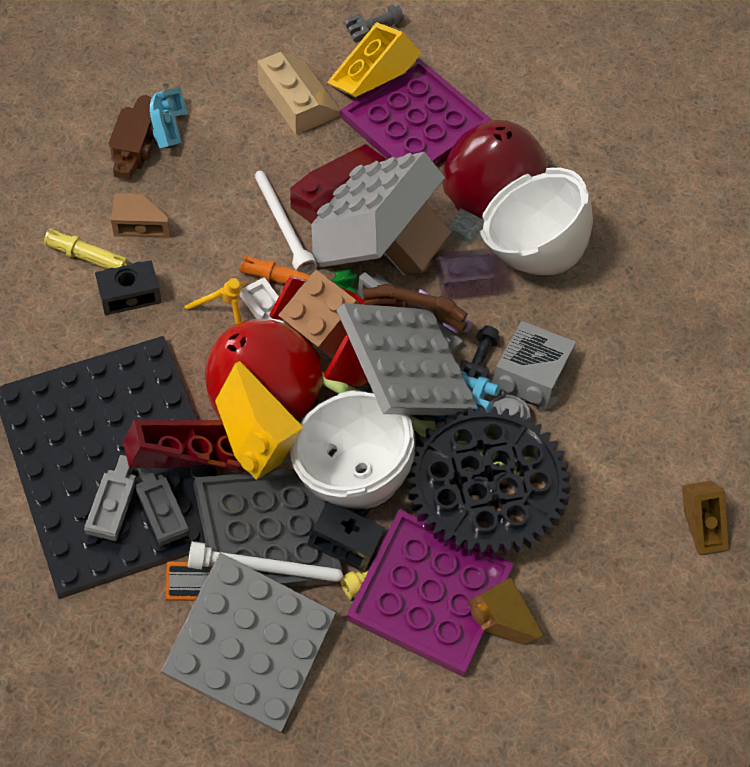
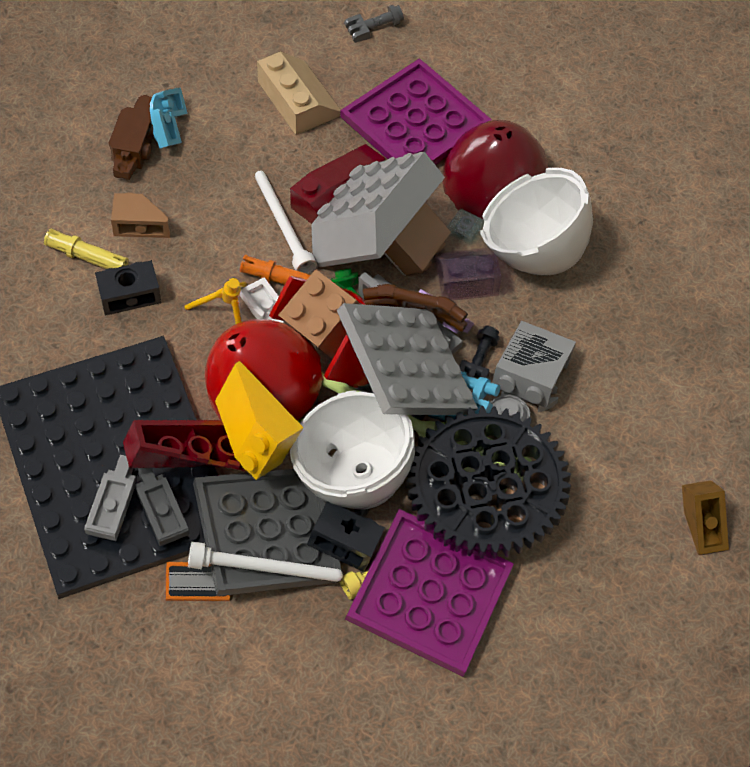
light grey plate [160,553,336,733] -> none
yellow slope [327,22,422,97] -> none
pearl gold slope [467,578,543,645] -> none

